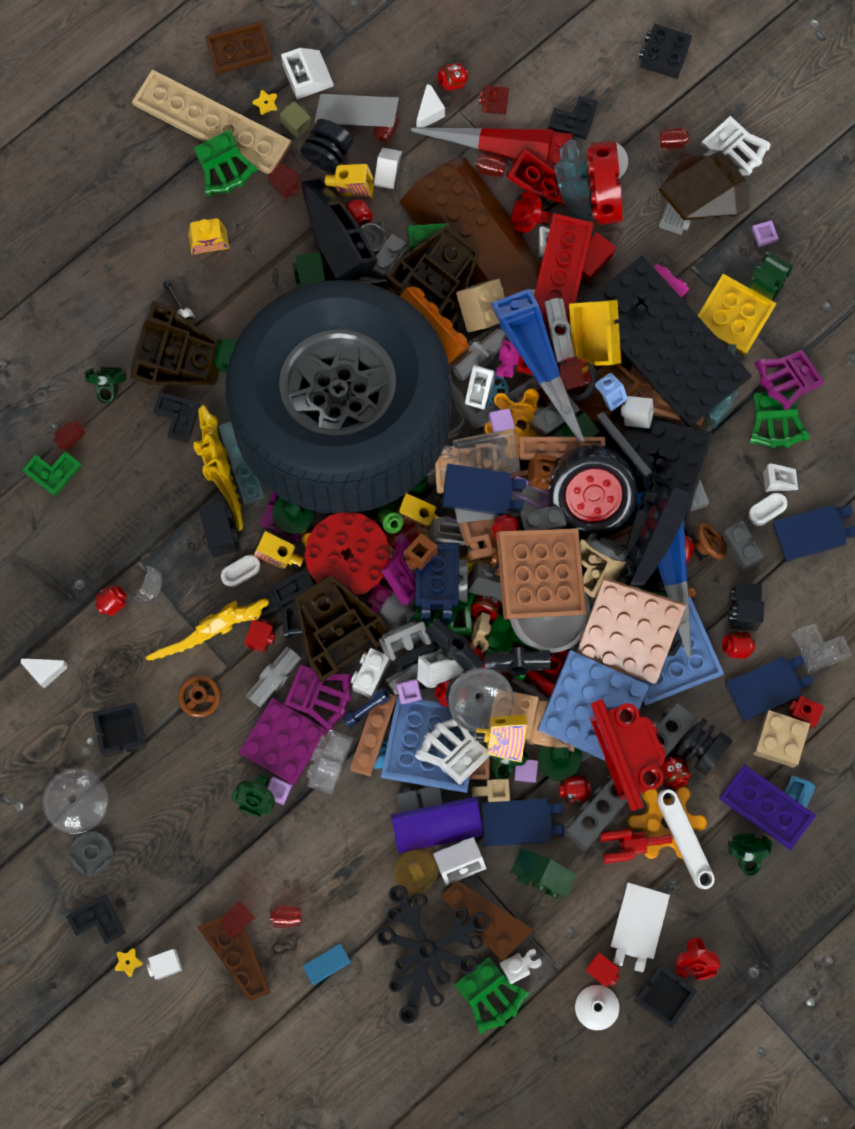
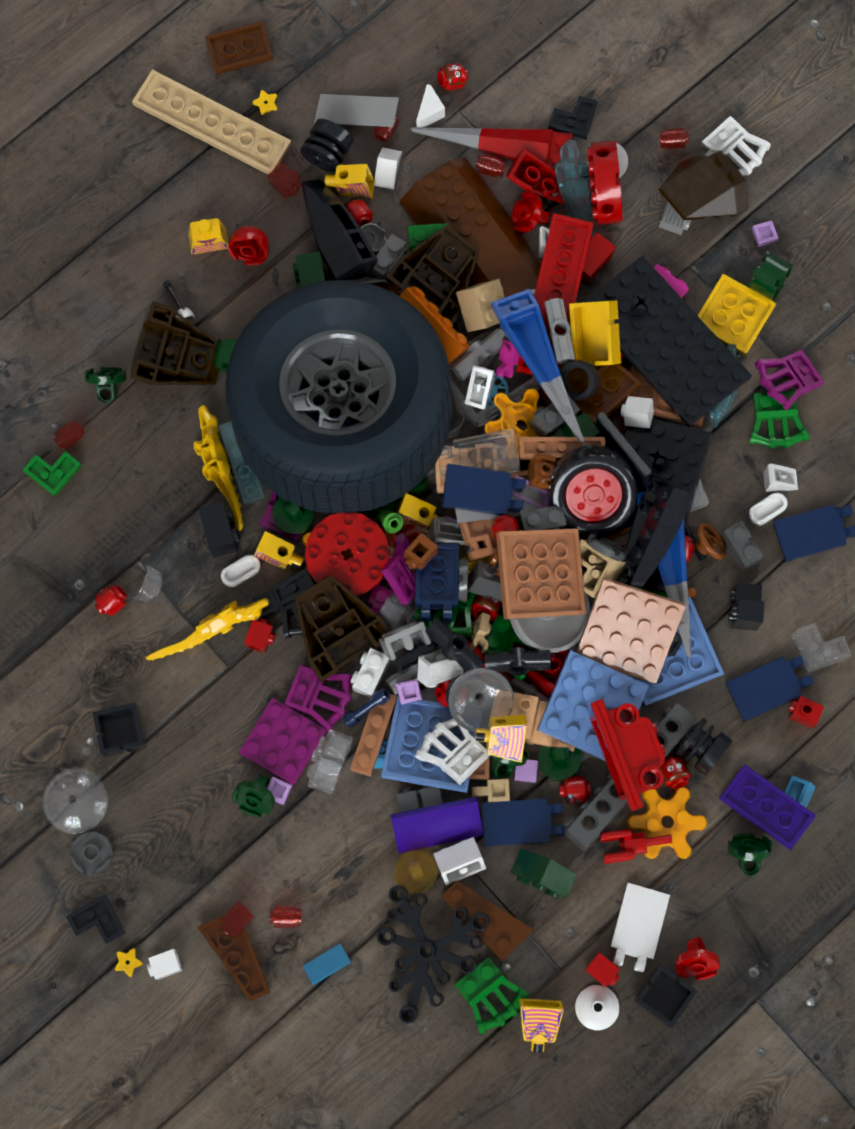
white slope [21,659,68,688] -> none
black plate [154,392,200,443] -> none
dark orange piece [178,676,221,718] -> none
green plate [194,130,258,197] -> none
light grey piece [246,647,301,708] -> none
olive brick [280,101,312,138] -> none
white slope [281,48,334,99] -> none
clear red brick [479,85,509,115] -> none
lavender tile [488,409,515,434] -> none
white plate [500,949,542,984] -> none
clear red brick [559,356,593,390] -> none
light blue bracket [595,373,628,411] -> none
black brick [638,23,692,79] -> none
white piece [656,789,715,889] -> none
red head [722,631,755,659] -> none
tan brick [753,710,810,768] -> none
none -> red cylinder [228,226,270,266]
none -> torso [519,998,563,1053]

